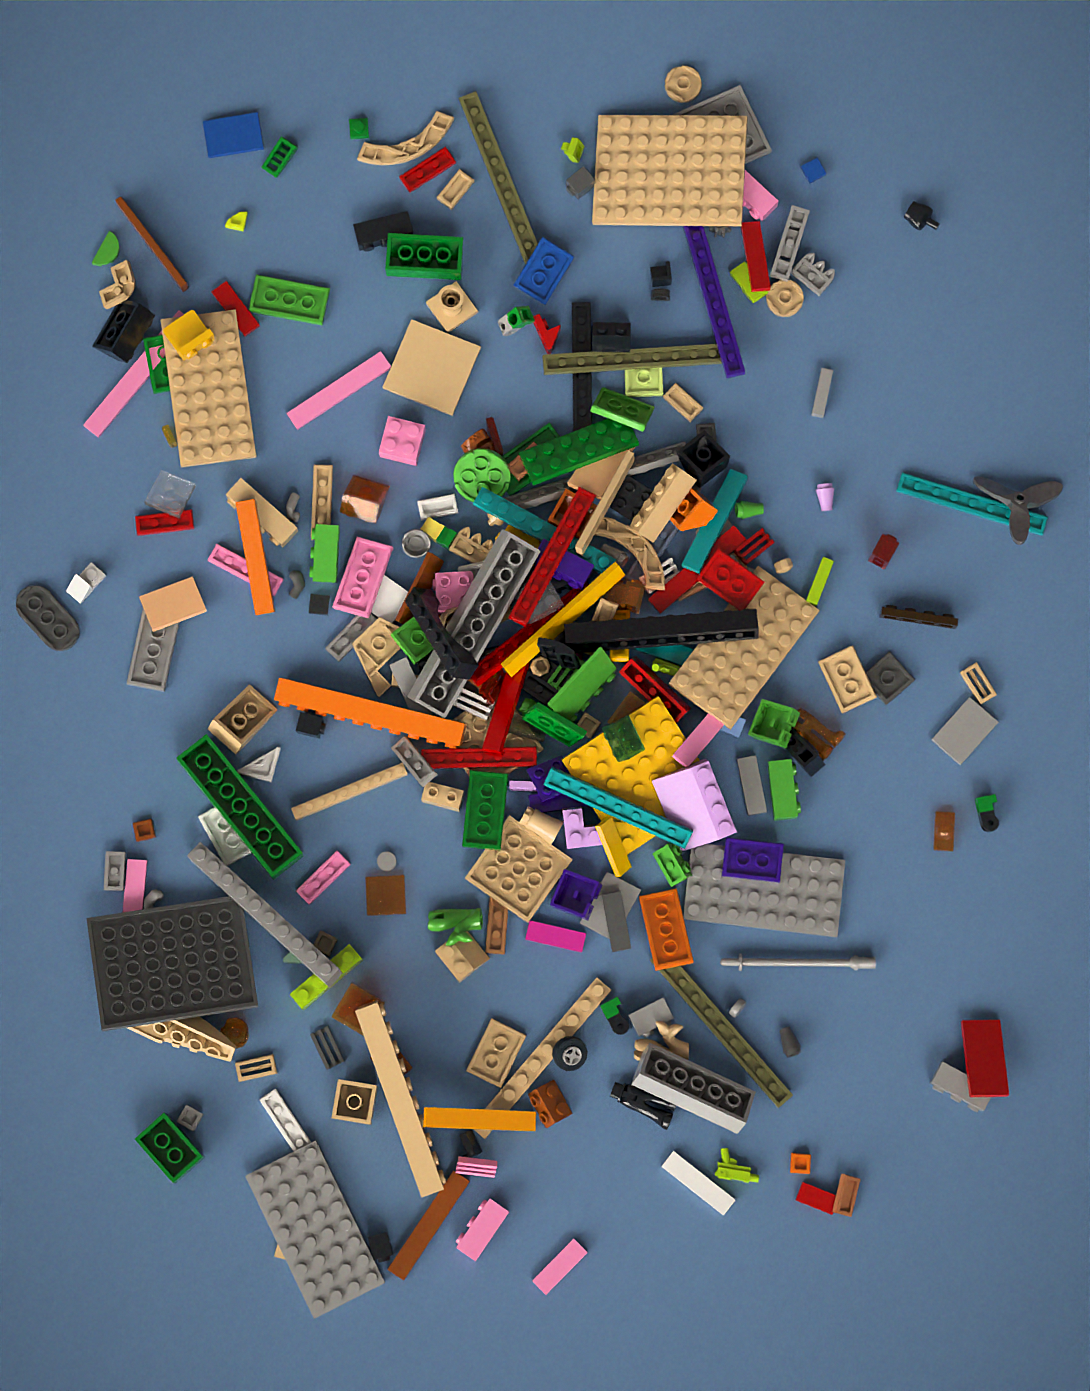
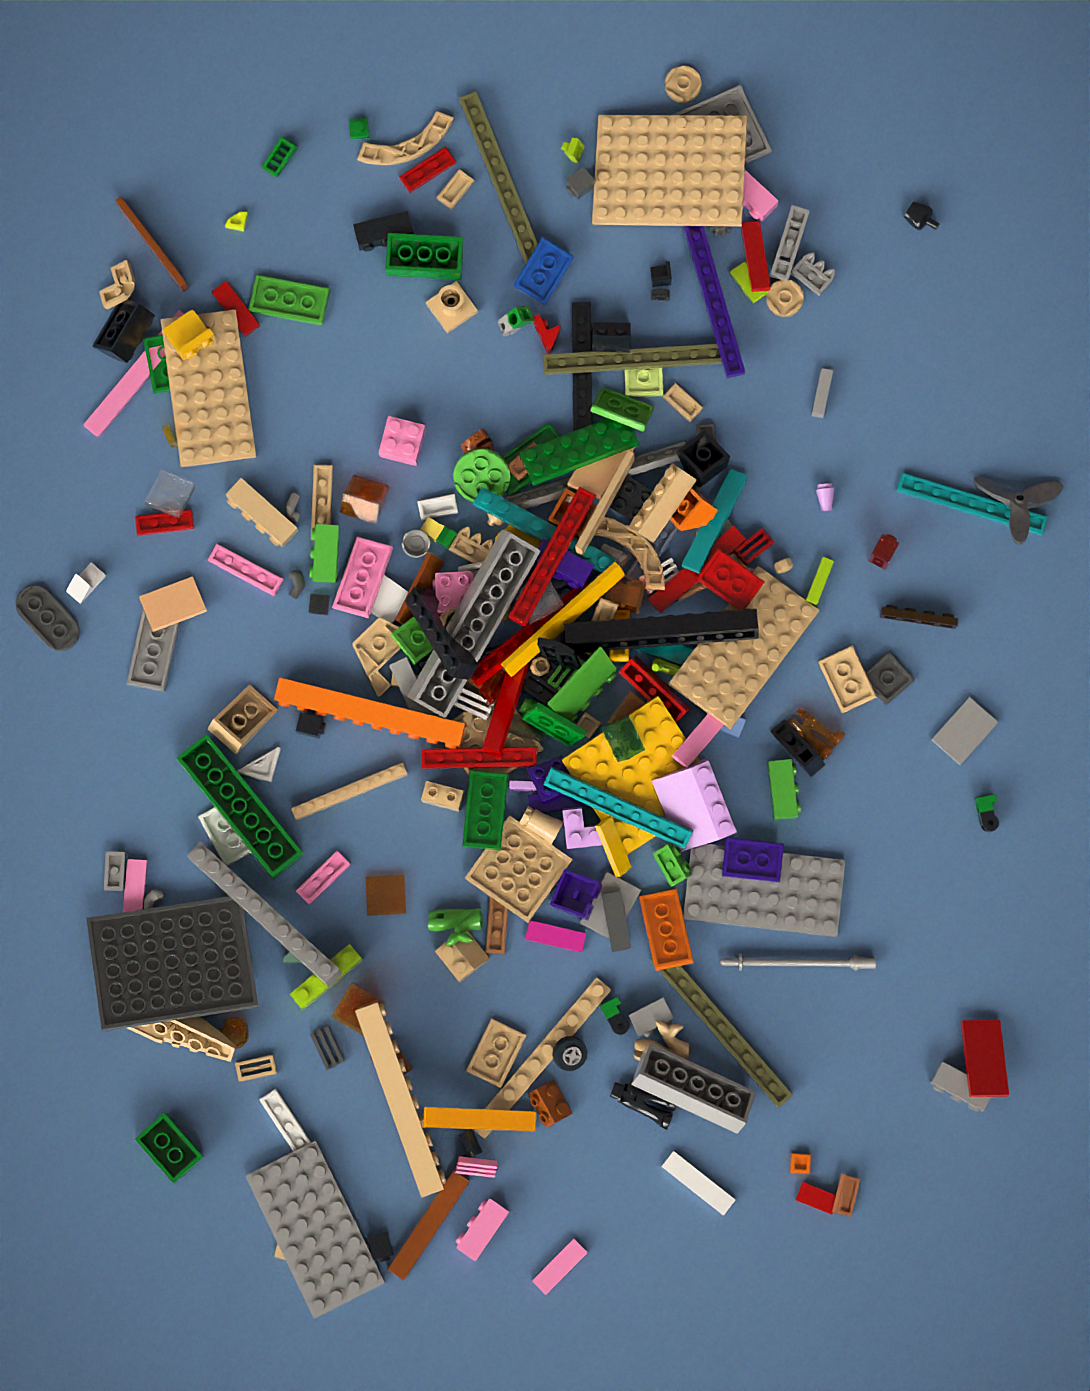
bright green tile [92,231,120,266] -> none
dark orange tile [133,819,156,842] -> none
light grey plate [177,1105,204,1131] -> none
blue tile [203,112,264,158] -> none
orange tile [235,499,275,615] -> none
bright pink tile [287,351,391,430] -> none
dark tan tile [313,930,338,957] -> none
light grey tile [325,614,377,662] -> none
tan brick [332,1079,378,1125] -> none
light grey tile [377,852,397,871] -> none
tan tile [383,319,481,416] -> none
light grey tile [391,736,438,787] -> none
clear red tile [486,417,503,456] -> none
lime piece [715,1148,759,1183] -> none
light grey tile [729,999,747,1018] -> none
bright green cone [735,500,764,519] -> none
light grey tile [737,755,767,816] -> none
bright green piece [748,699,800,748] -> none
dark grey cone [779,1027,802,1058] -> none
blue tile [801,158,826,184] -> none
clear orange tile [933,811,955,852] -> none
tan tile [960,662,997,705] -> none

